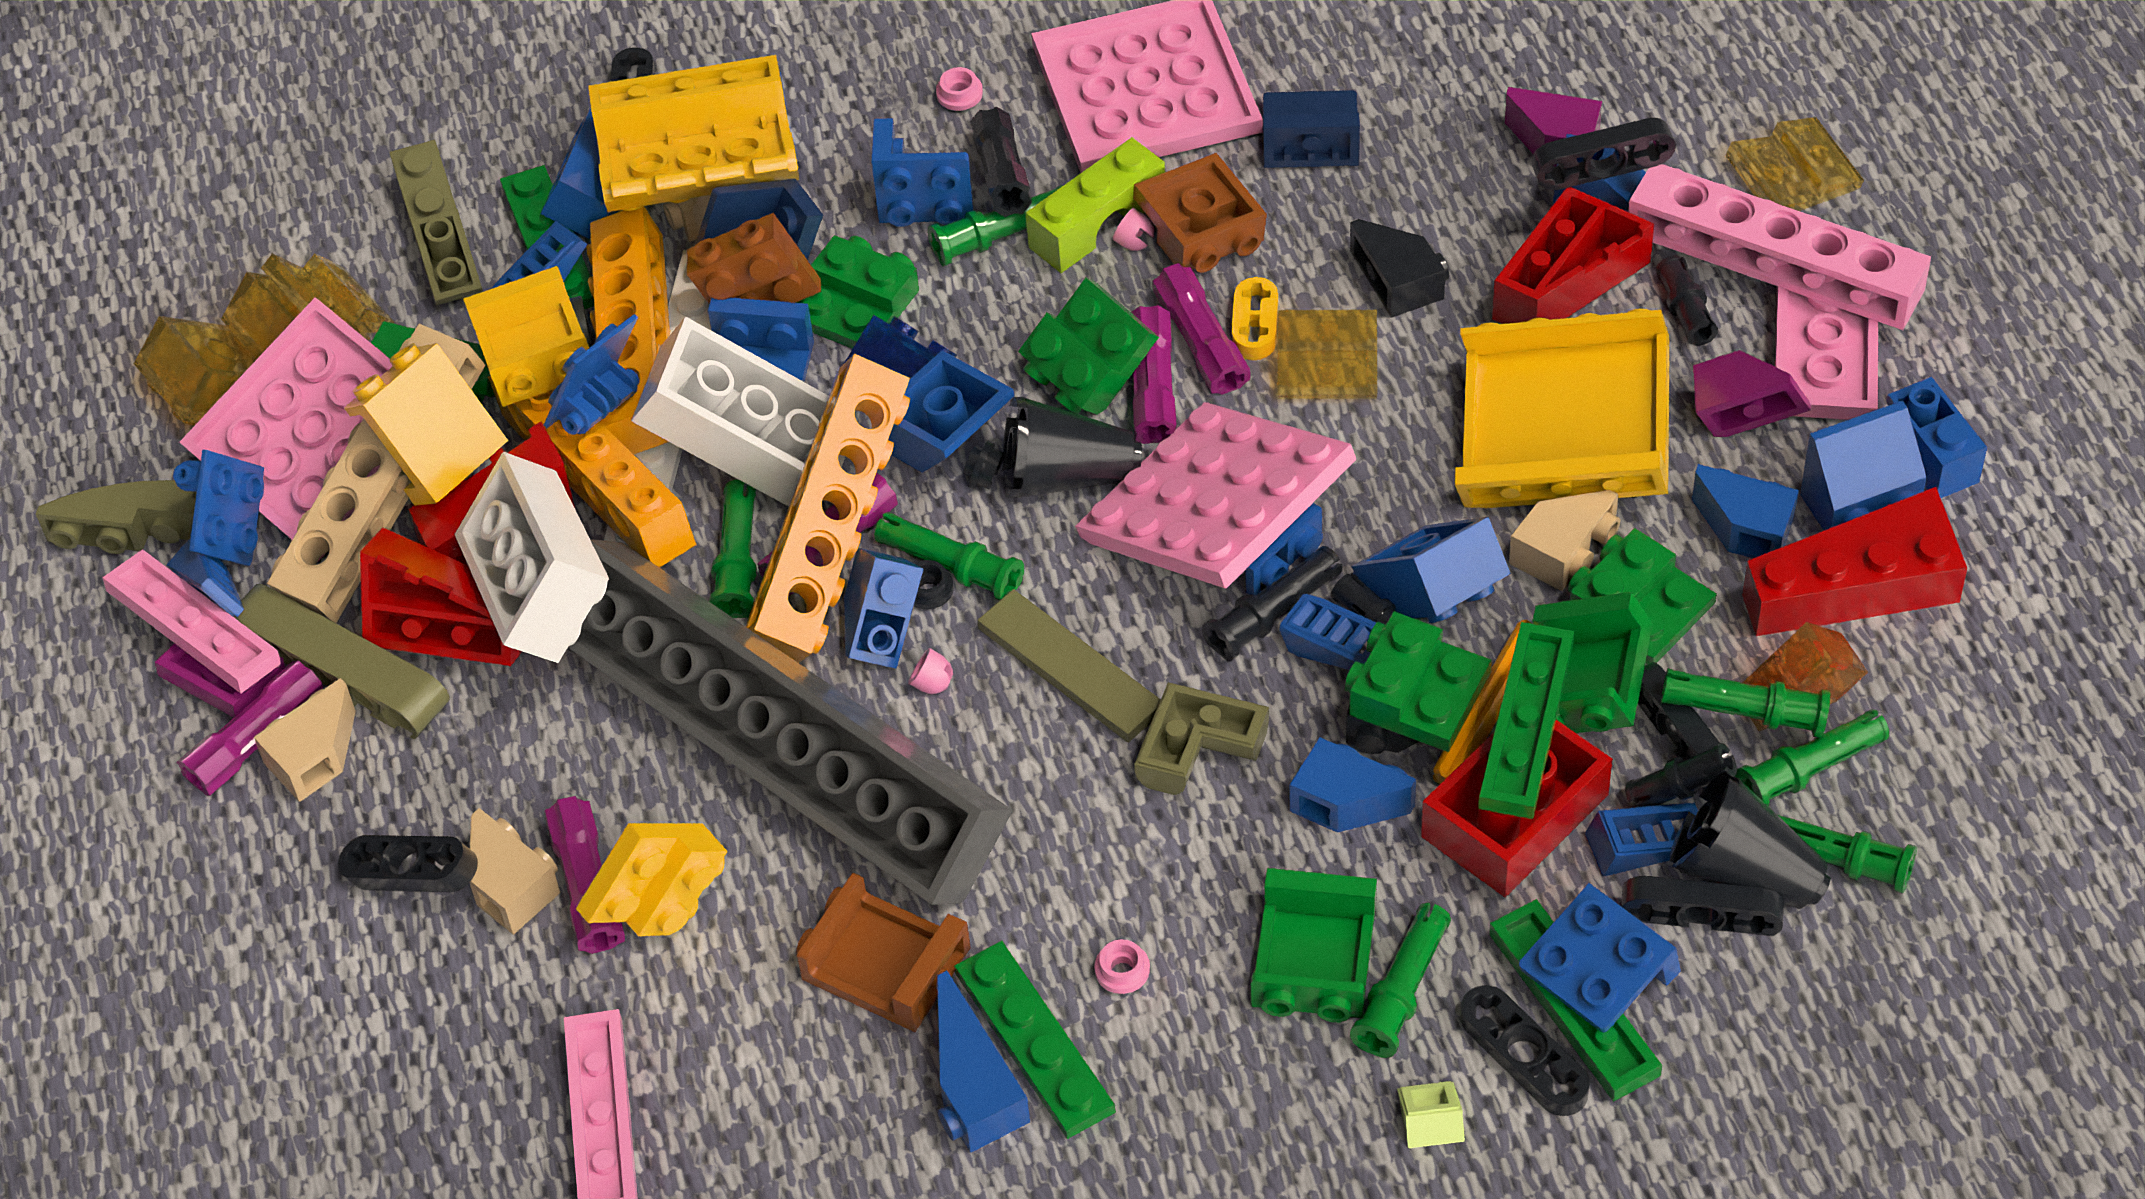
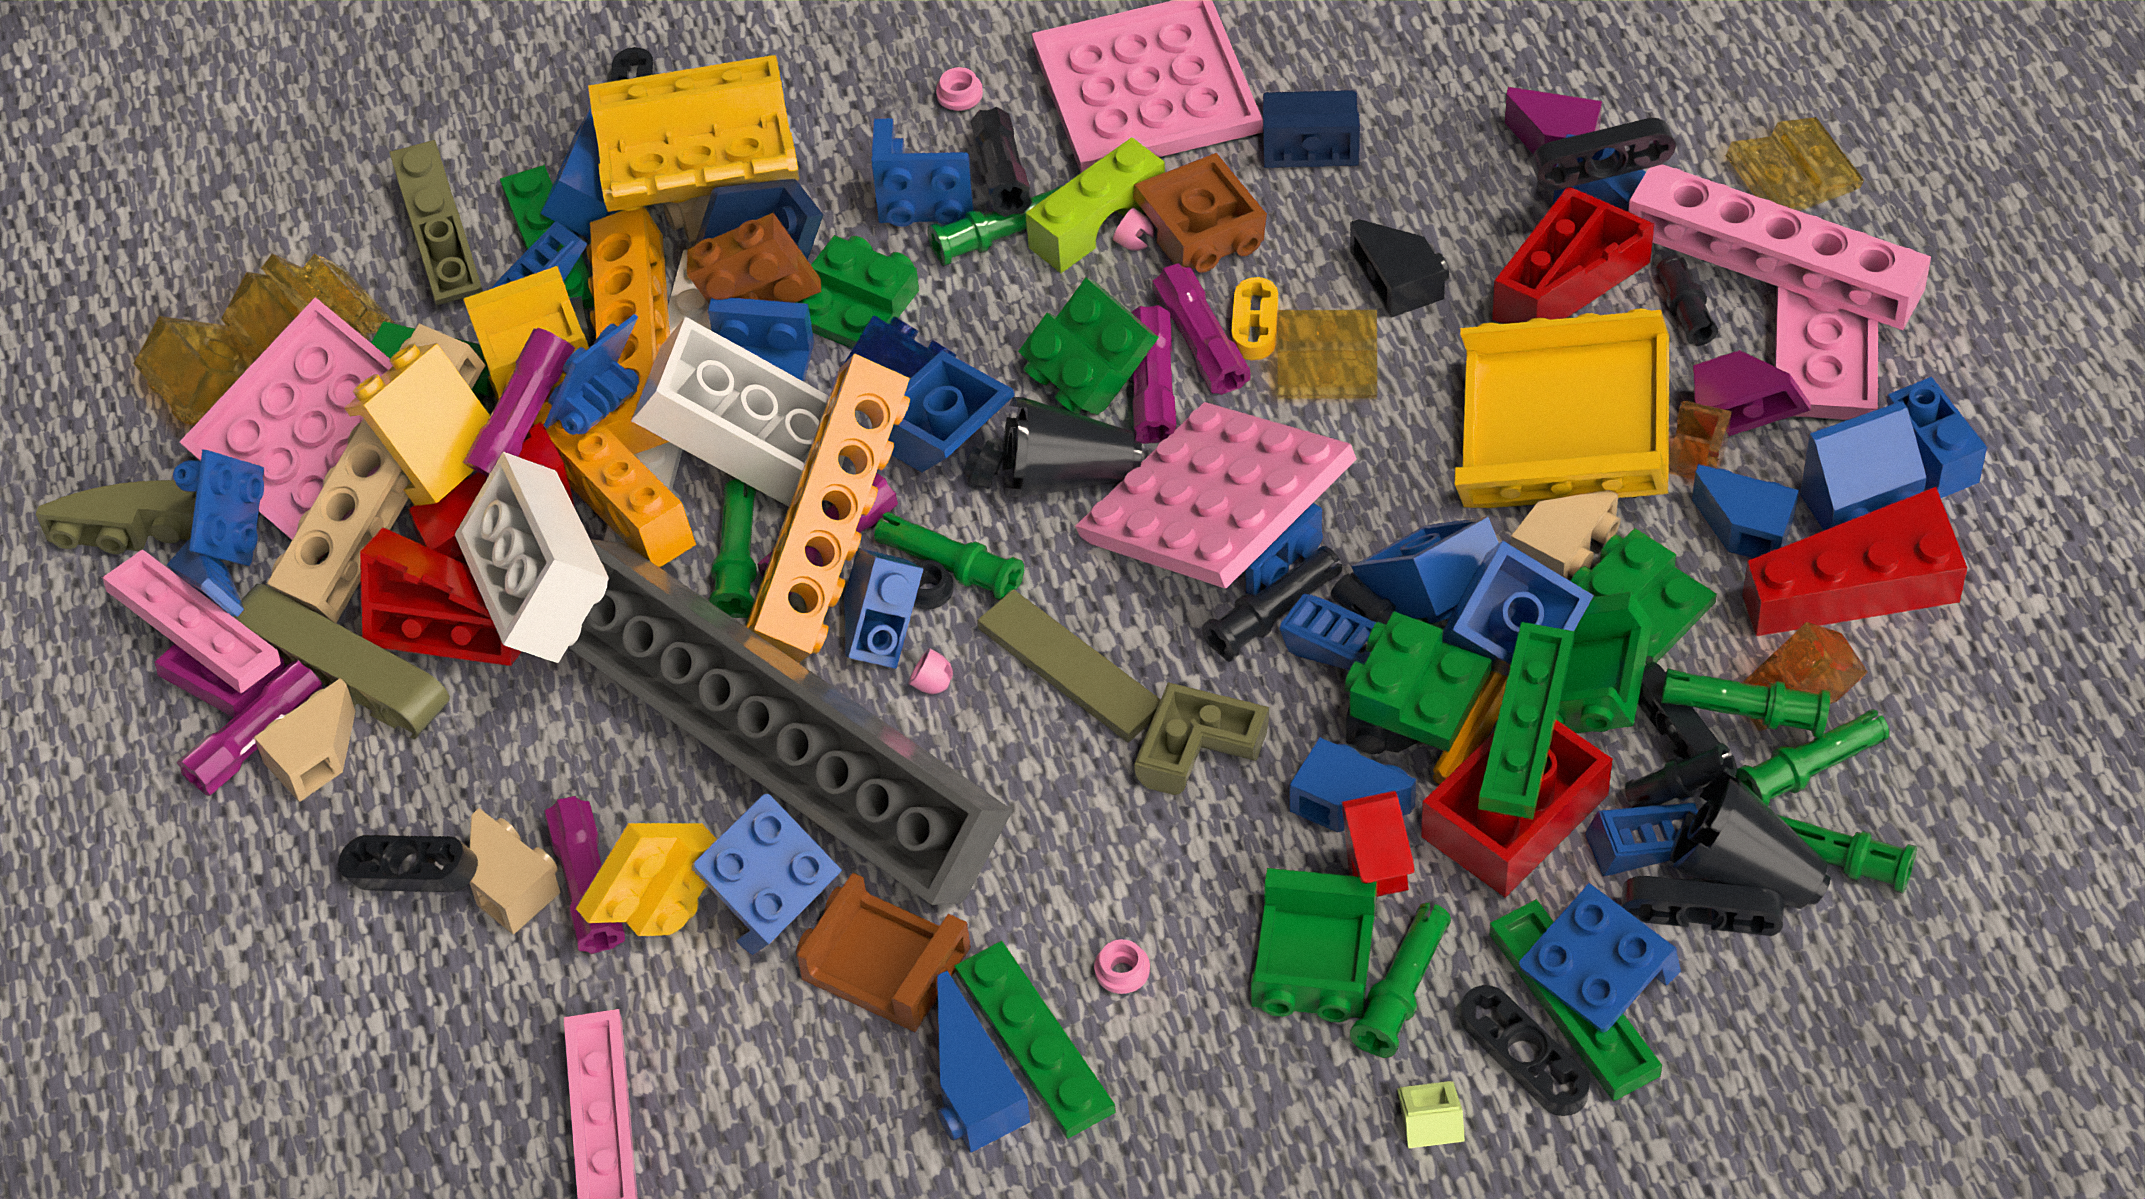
none -> magenta axle [463,327,575,478]
none -> bracket [691,794,842,955]
none -> red slope [1342,791,1415,897]
none -> blue slope [1442,541,1594,676]
none -> clear orange panel [1668,401,1732,479]

